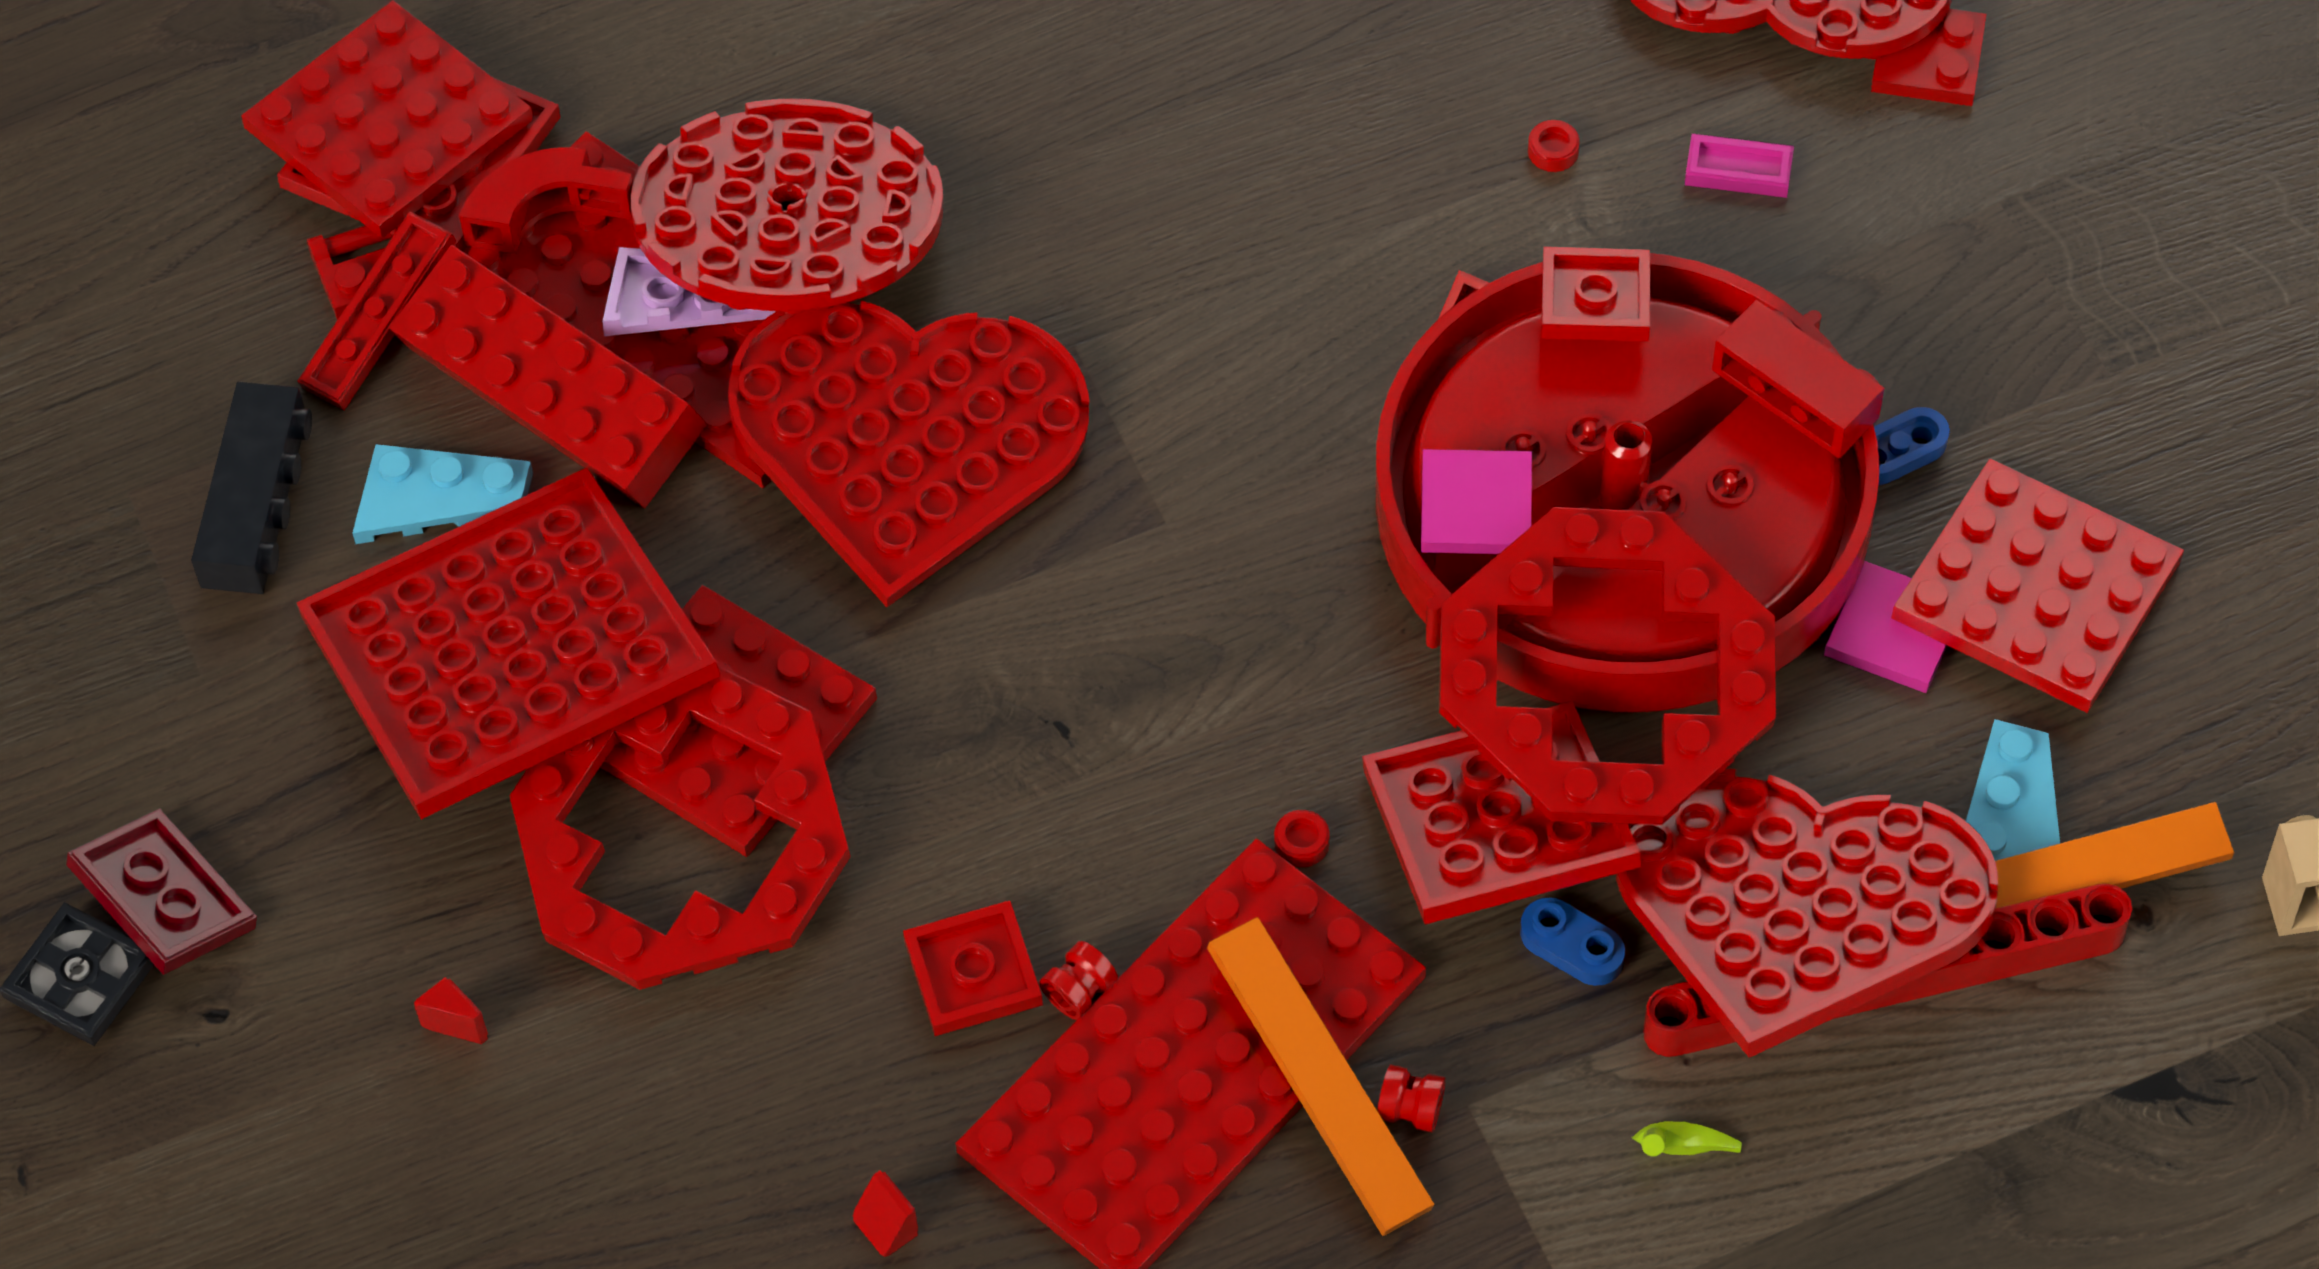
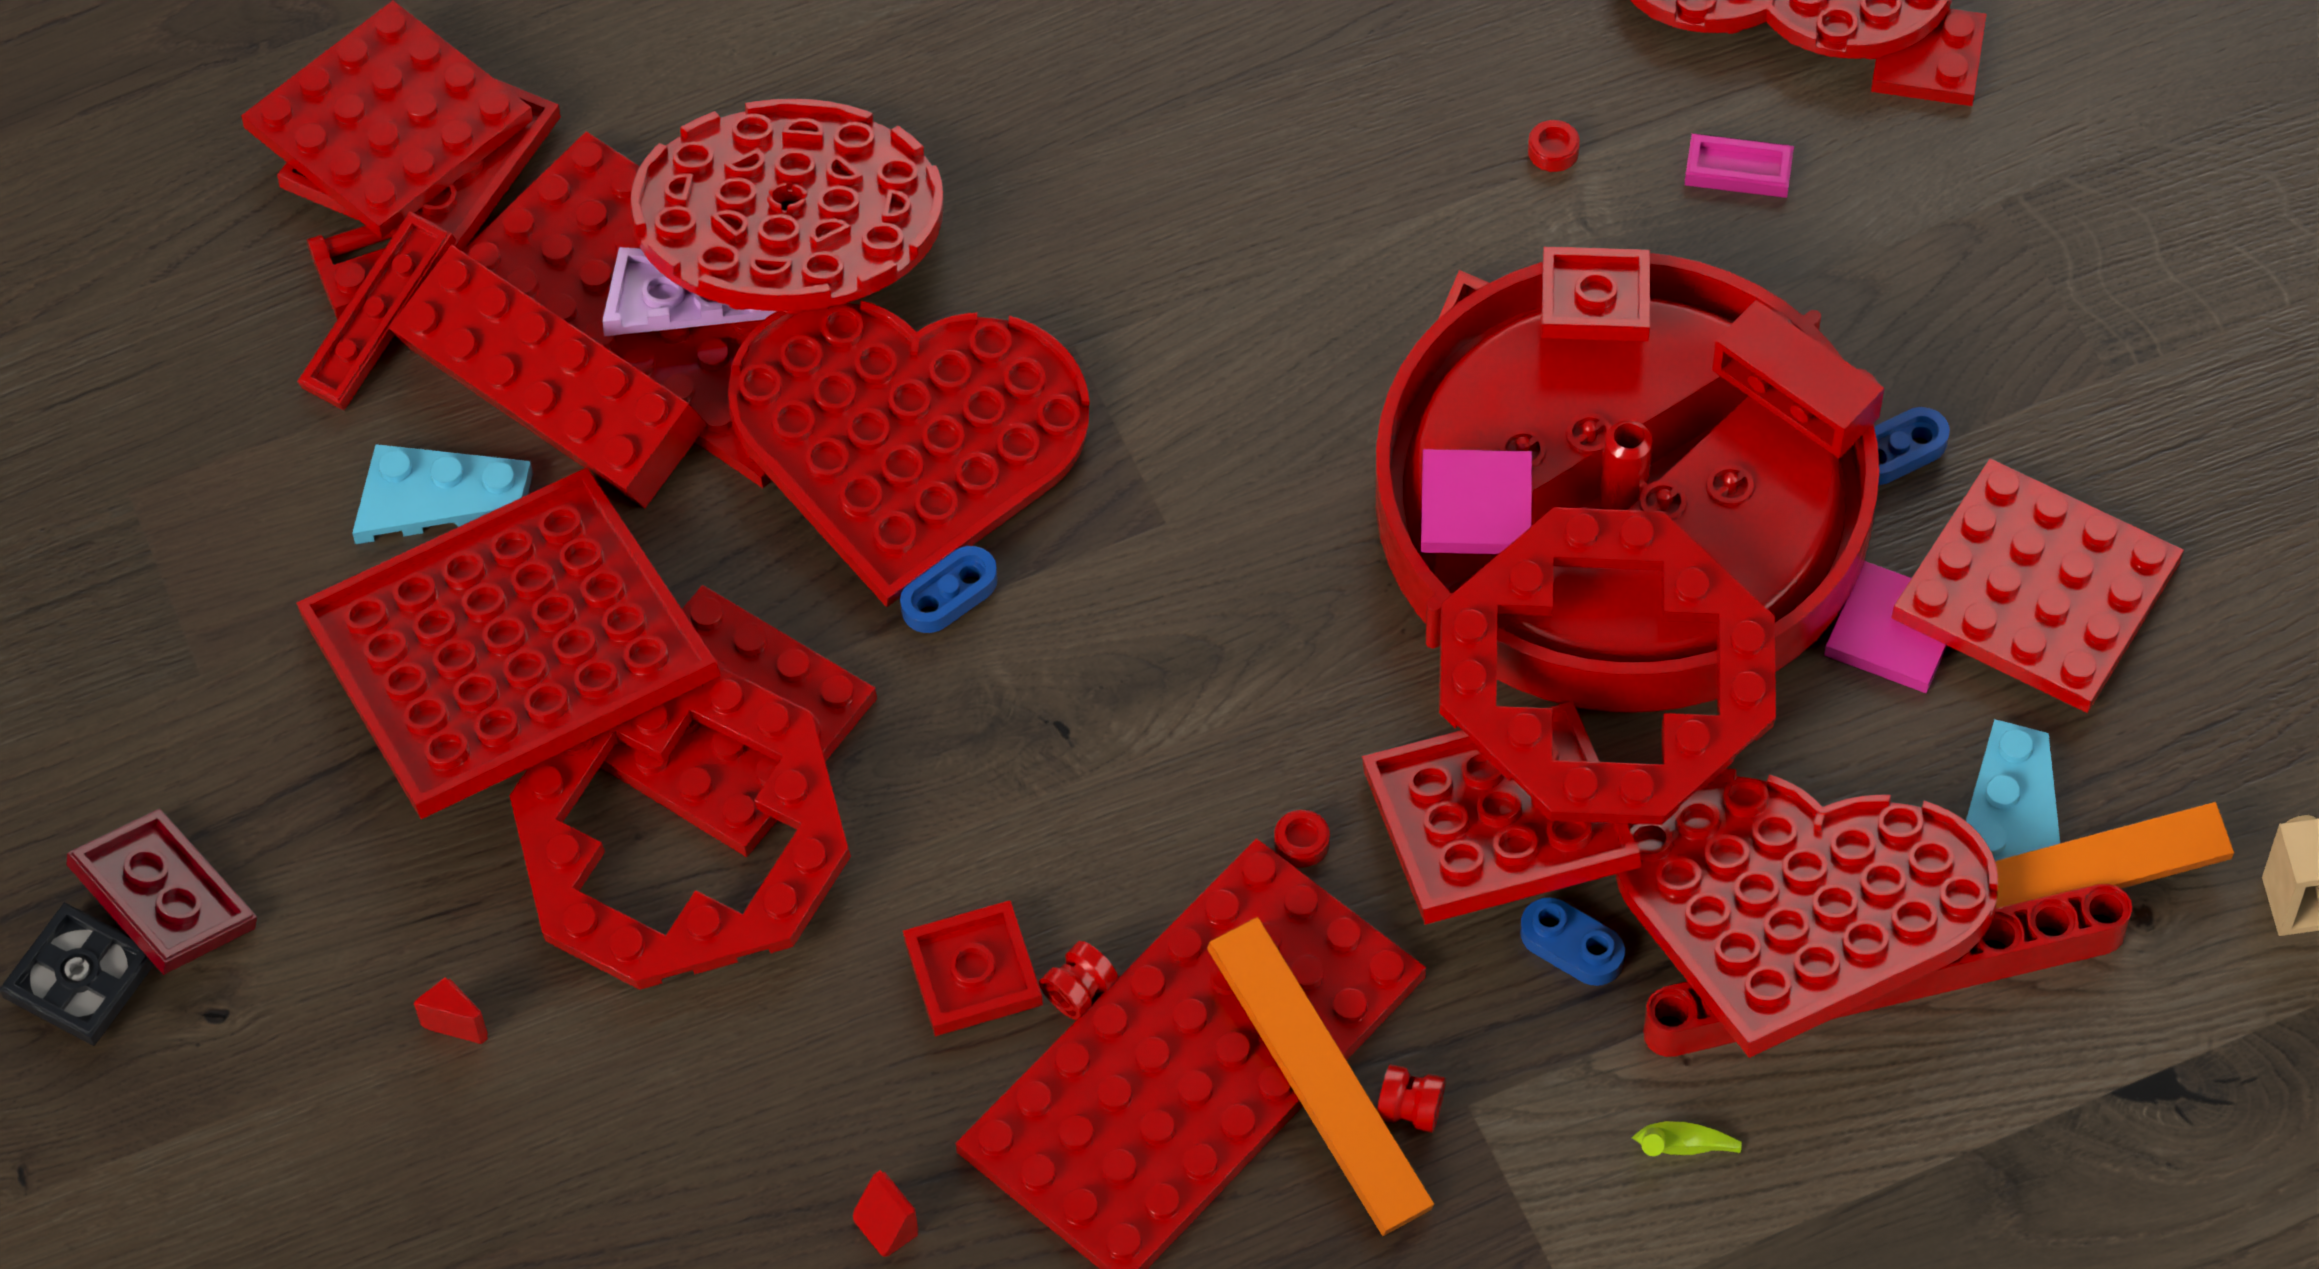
black brick [191,382,312,594] -> none
red arch [459,147,633,254] -> none
none -> blue plate [900,546,998,633]

